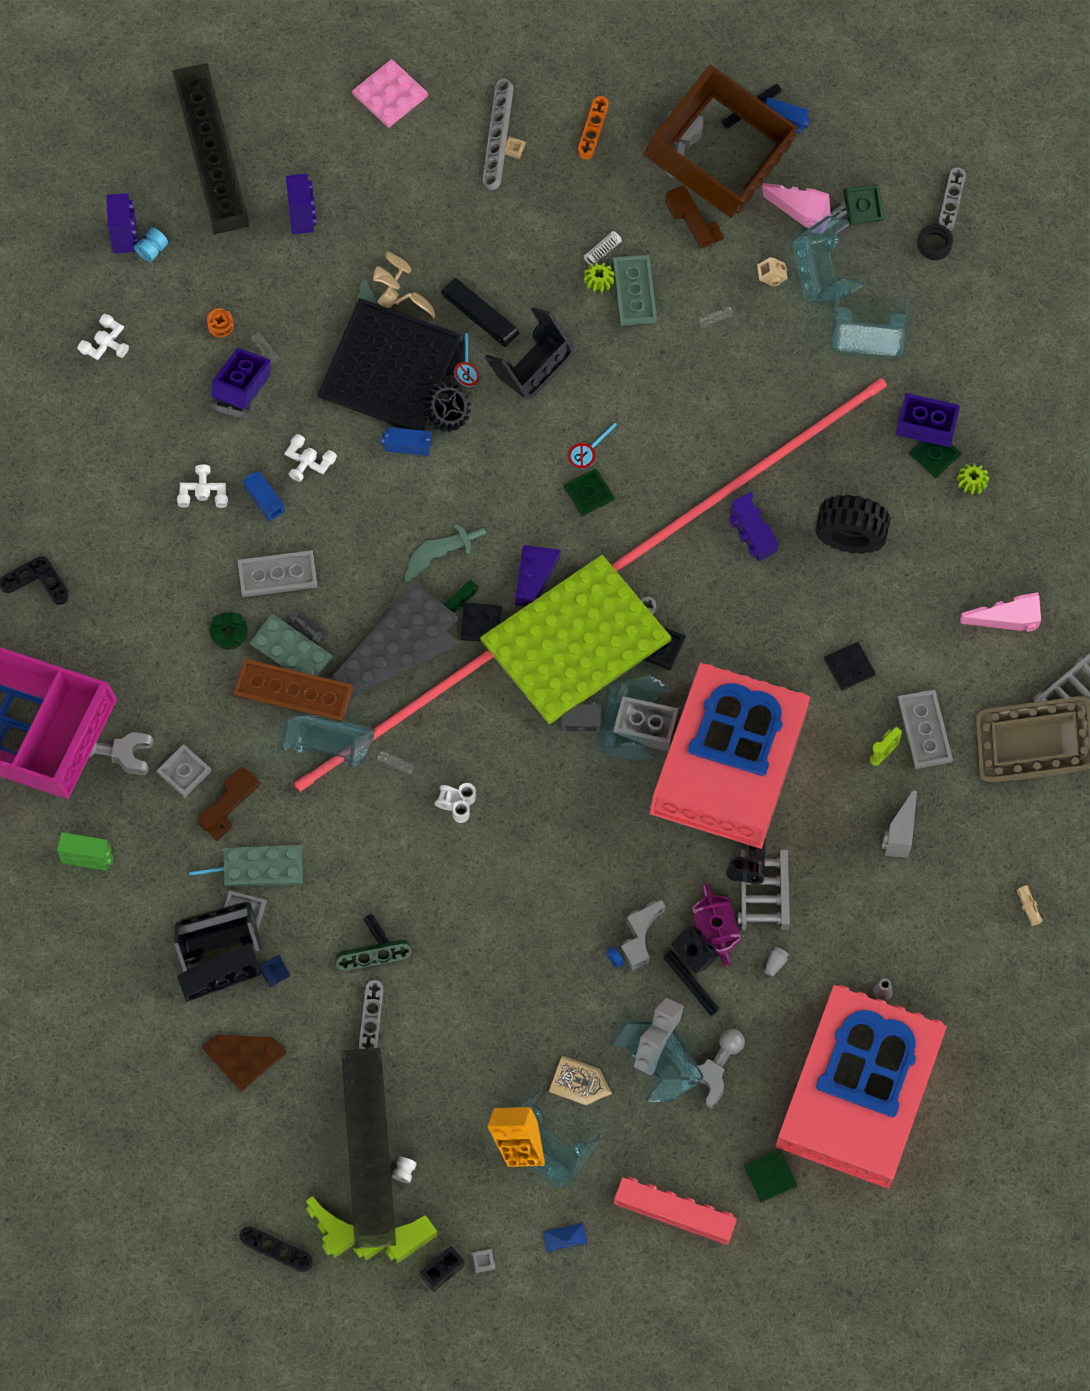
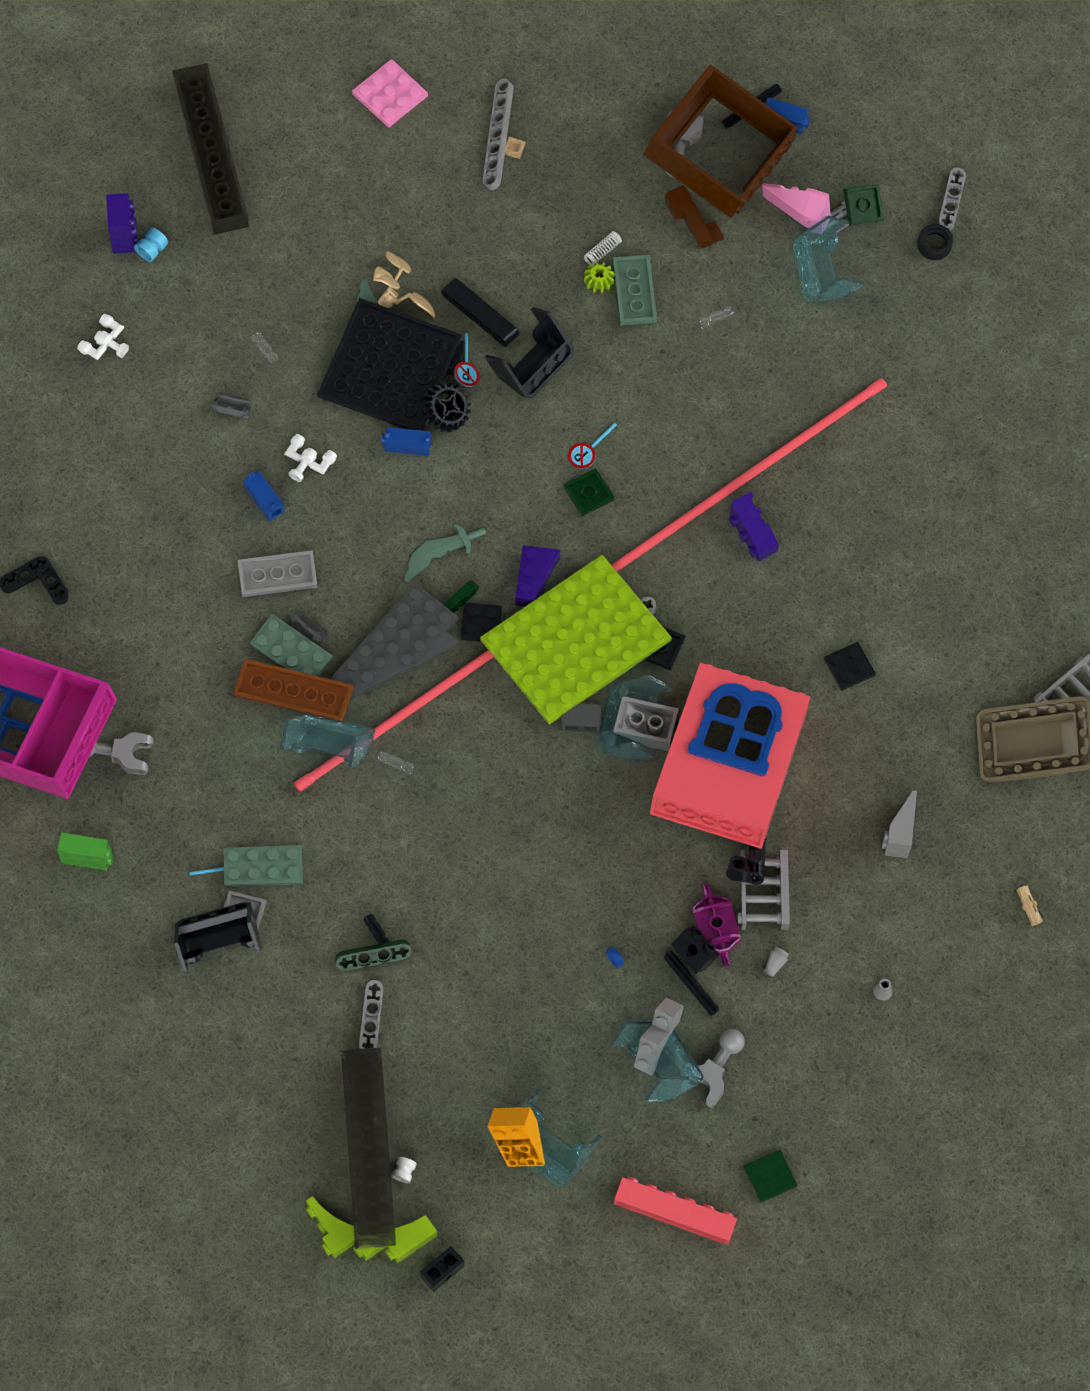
light grey plate [157,744,212,798] -> none
white piece [177,465,228,508] -> none
black wedge [177,943,261,1002] -> none
reddish brown piece [197,767,259,841] -> none
reddish brown plate [202,1035,287,1092] -> none
orange wheel [207,308,234,338] -> none
dark green plate [209,612,248,650] -> none
dark purple brick [212,347,271,410] -> none
black beam [240,1227,313,1272] -> none
dark blue panel [259,955,290,988] -> none
dark purple brick [285,173,317,234] -> none
white piece [434,783,476,823] -> none
light grey tile [472,1248,495,1273] -> none
blue slope [543,1223,587,1252] -> none
tan tile [549,1055,612,1106] -> none
orange beam [578,96,609,159] -> none
light grey arch [620,900,665,971] -> none
tan brick [757,257,788,286] -> none
coral panel [776,985,947,1189] -> none
black tyre [815,495,891,554] -> none
clear light blue windscreen [830,291,910,359] -> none
lime plate [869,726,902,766] -> none
dark purple brick [896,393,960,448] -> none
light grey plate [897,689,953,769] -> none
dark green tile [909,441,962,479] -> none
lime gear [957,462,989,496] -> none
bright pink wedge [960,592,1041,632] -> none

